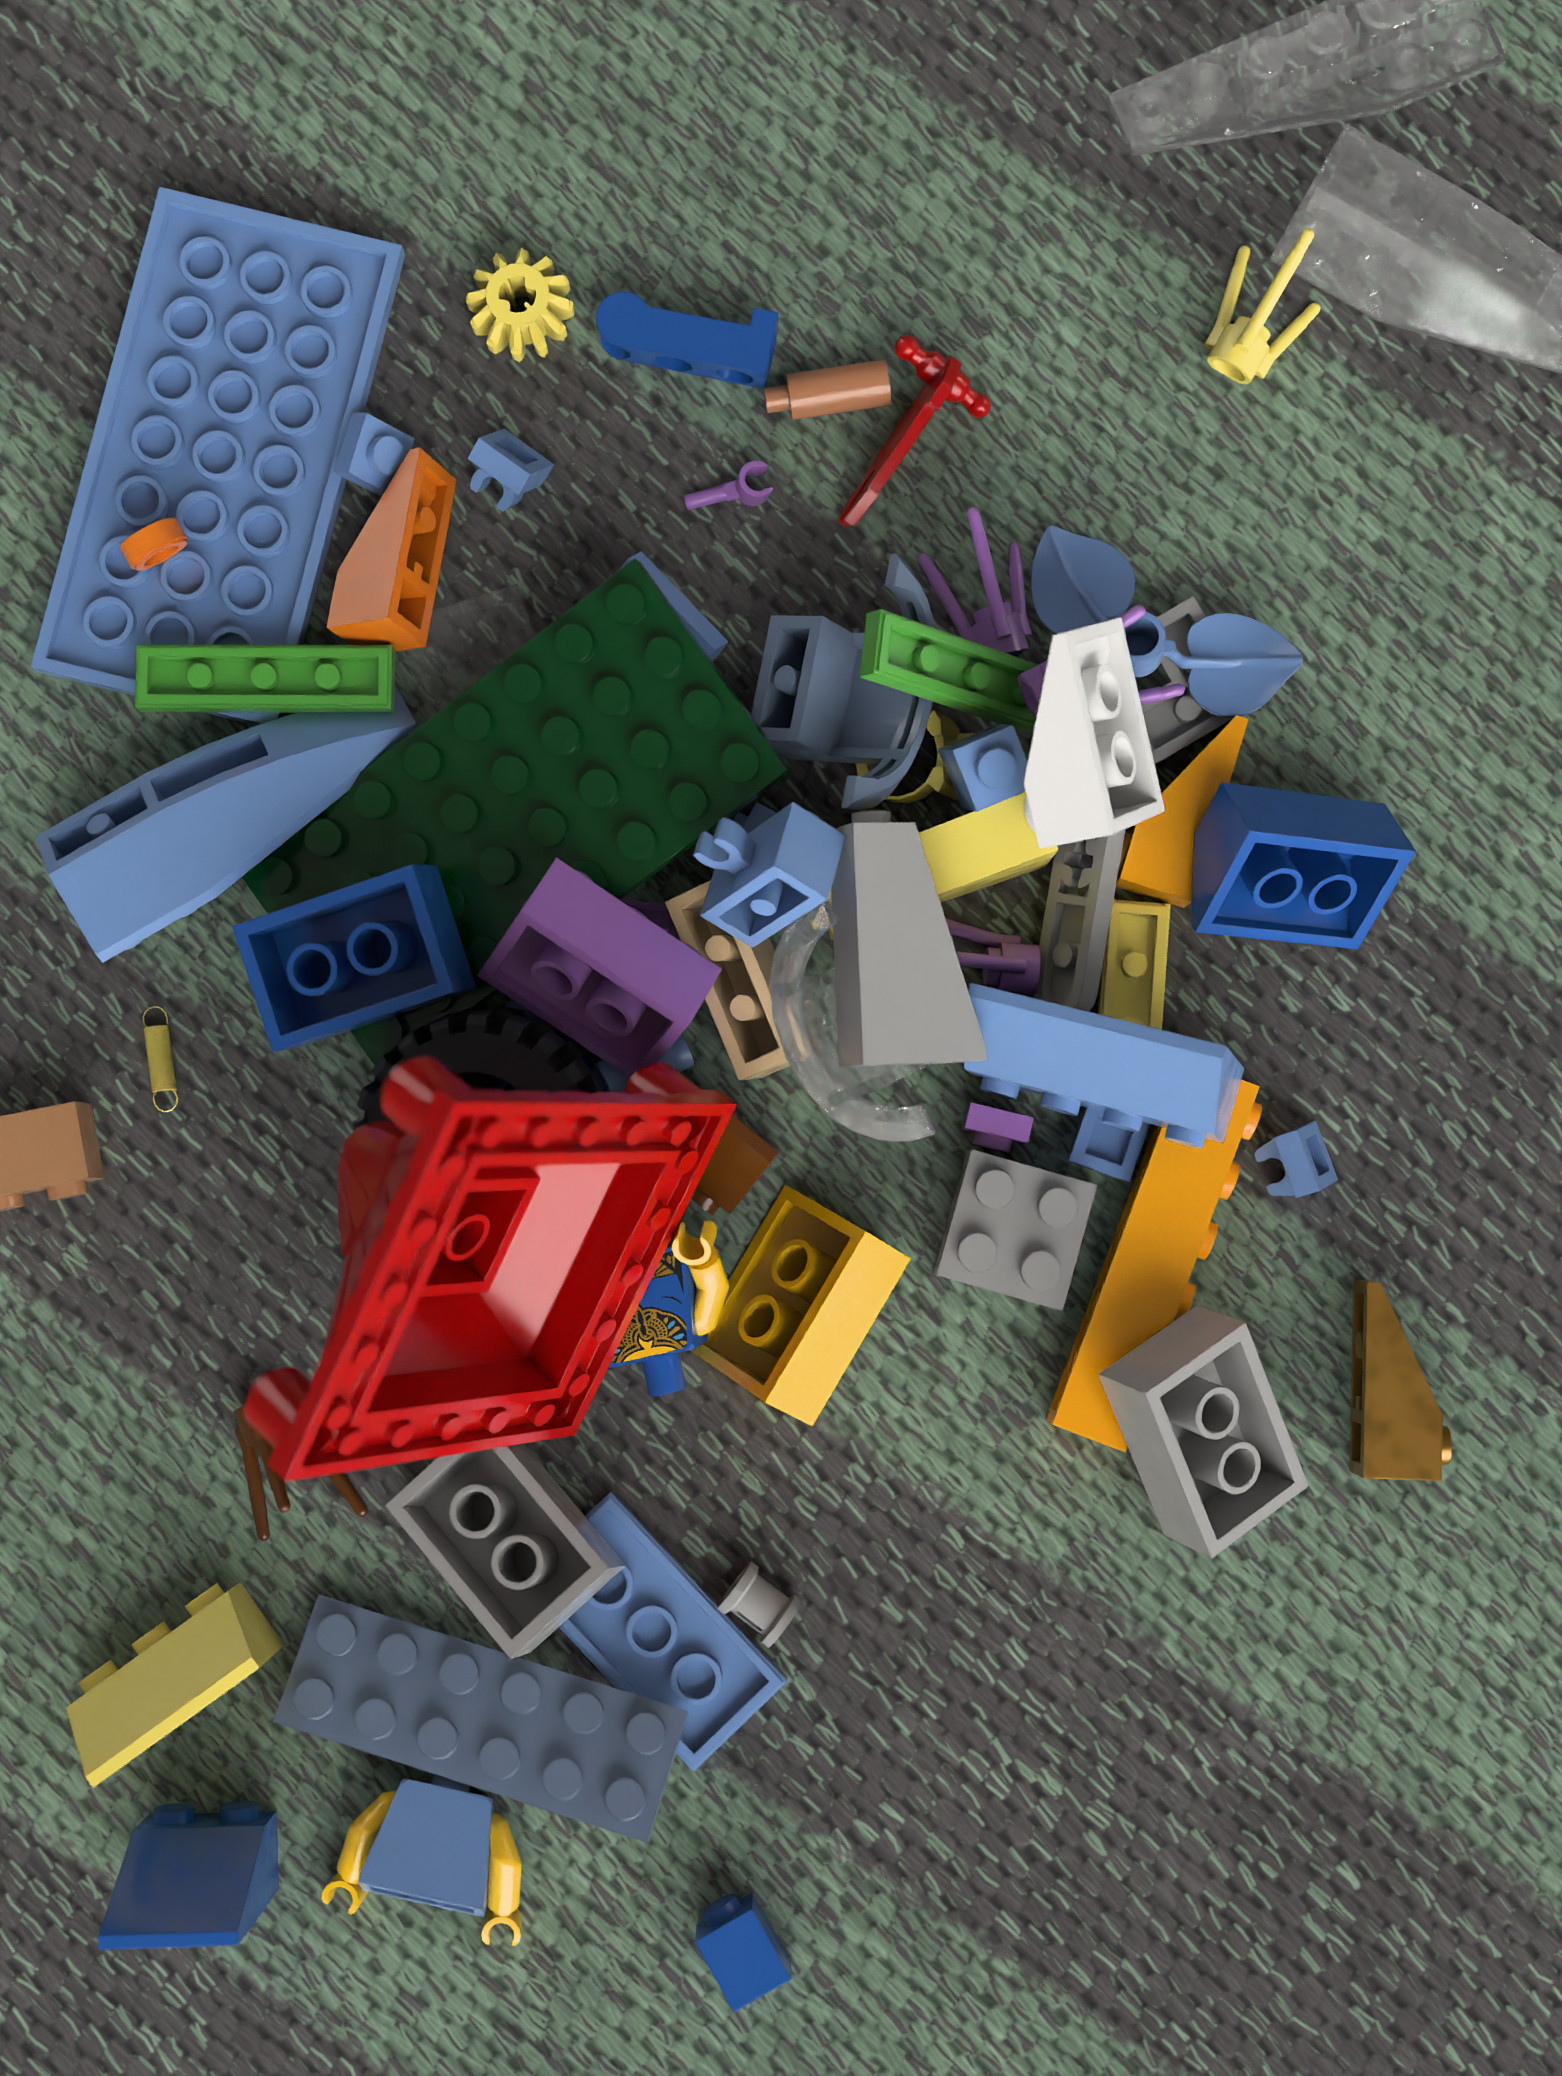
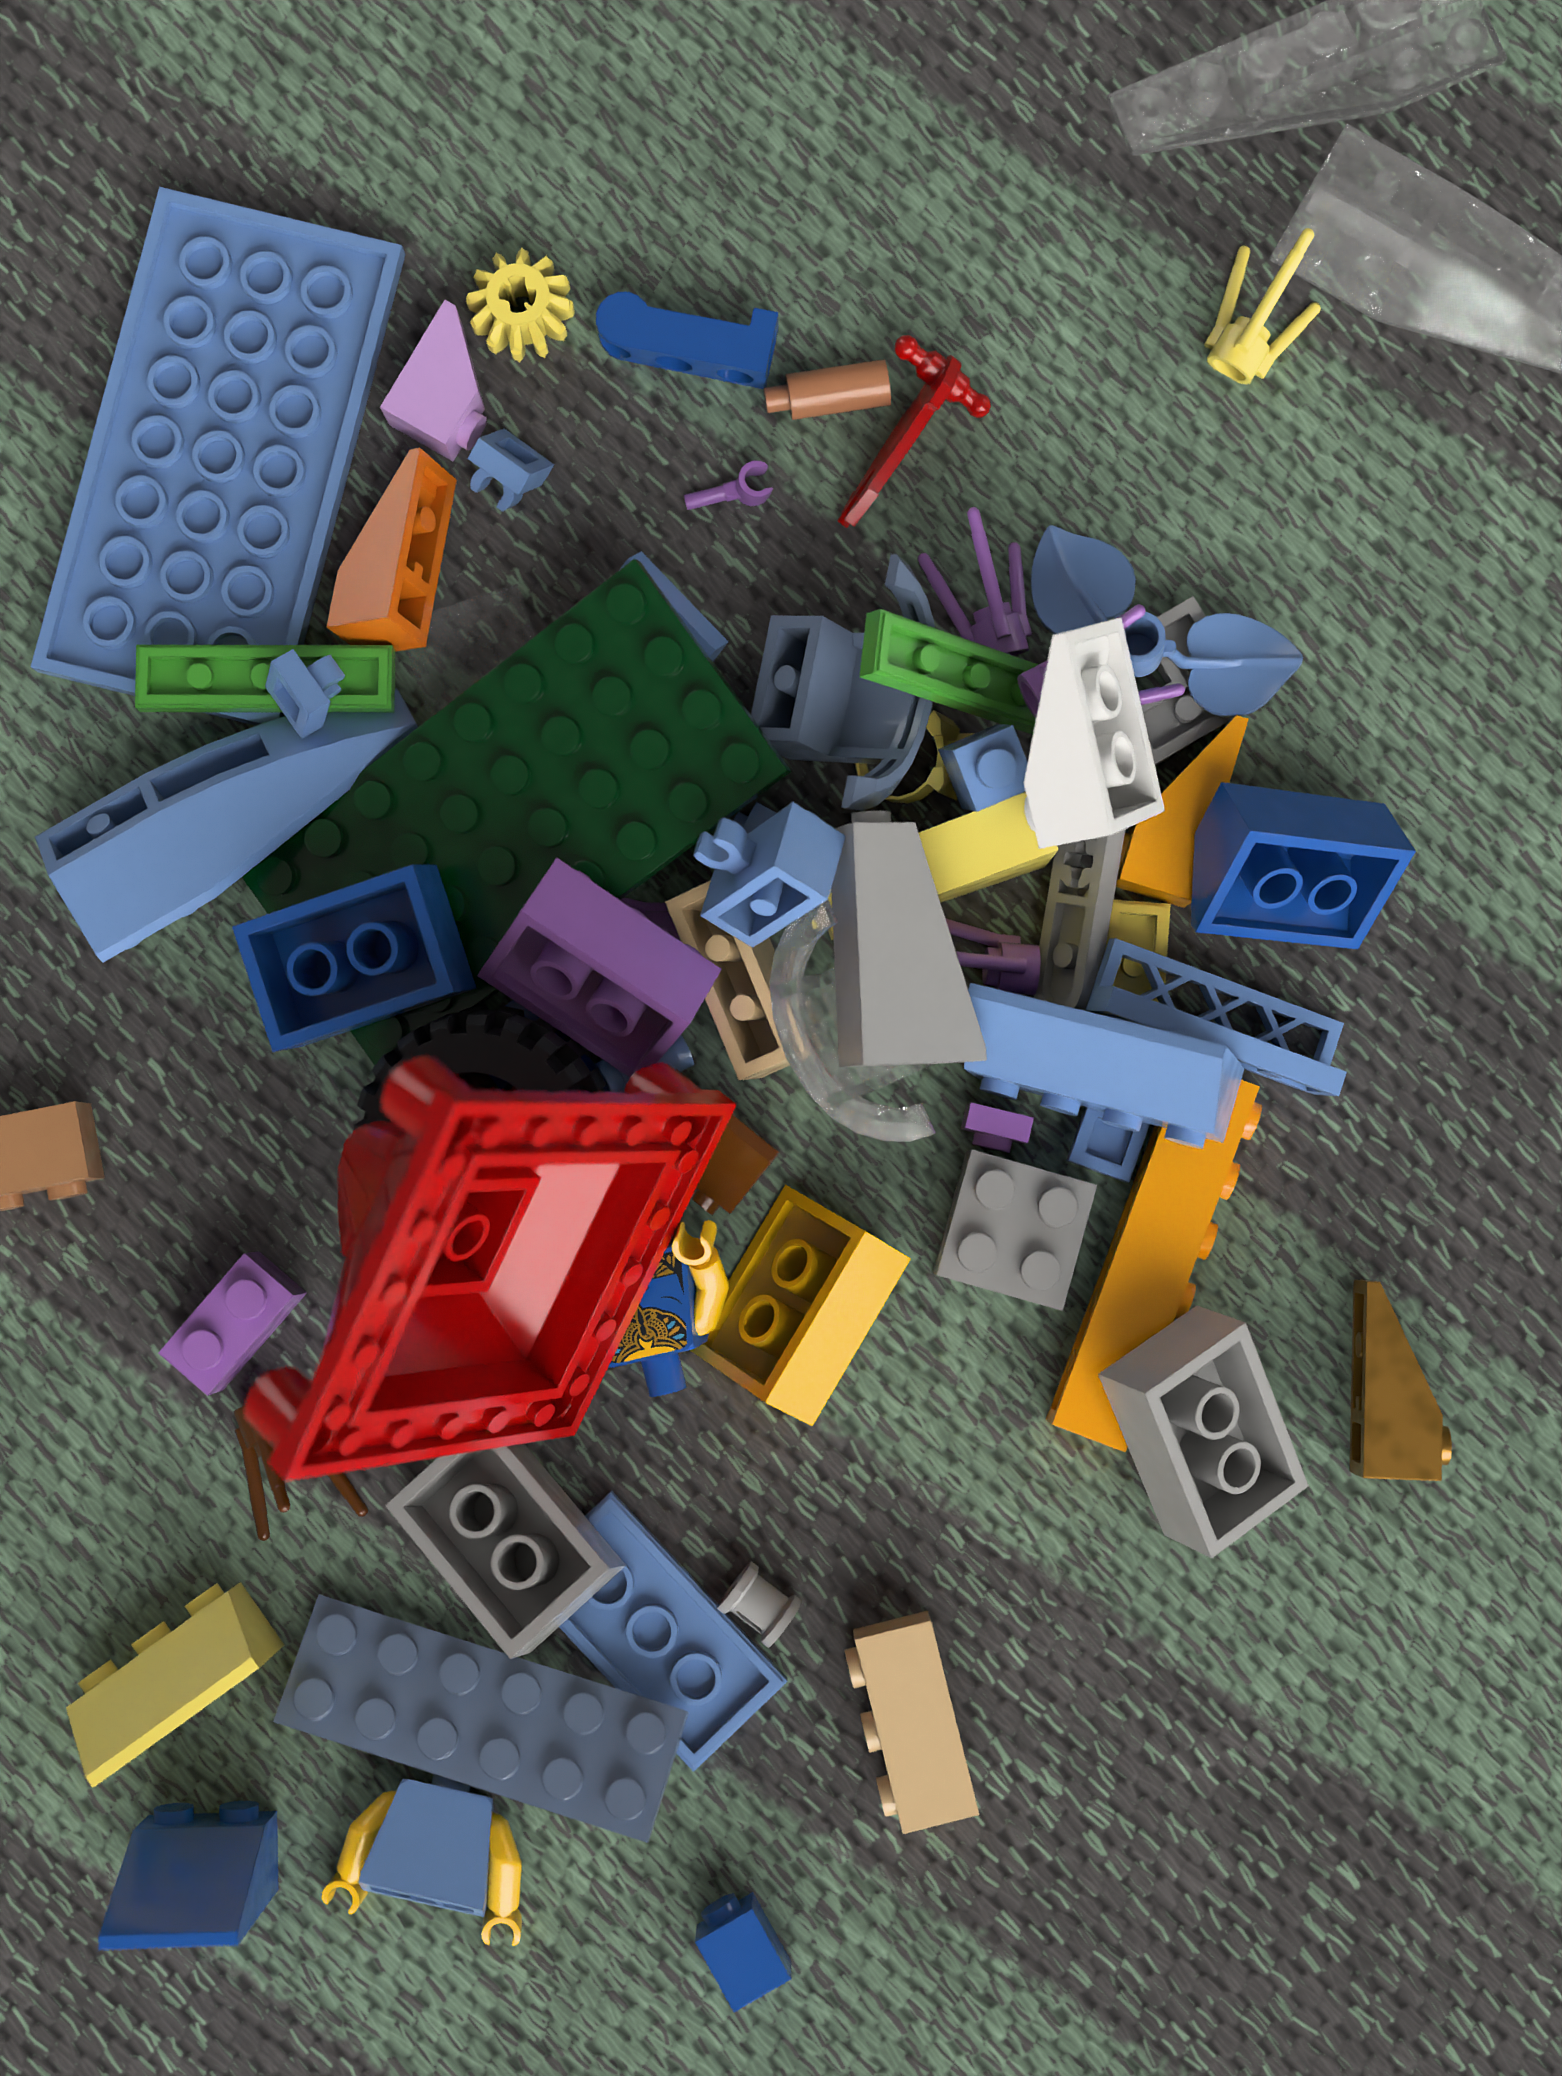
orange tile [120,517,188,571] -> none
light yellow piece [142,1006,178,1112] -> none
medium blue plate [333,413,415,496] -> none
medium blue tile [1255,1120,1338,1198] -> none
none -> medium lavender brick [158,1252,307,1396]
none -> medium blue tile [265,649,345,739]
none -> lavender slope [380,300,486,461]
none -> tan brick [844,1611,979,1834]
none -> medium blue fence [1085,938,1347,1096]

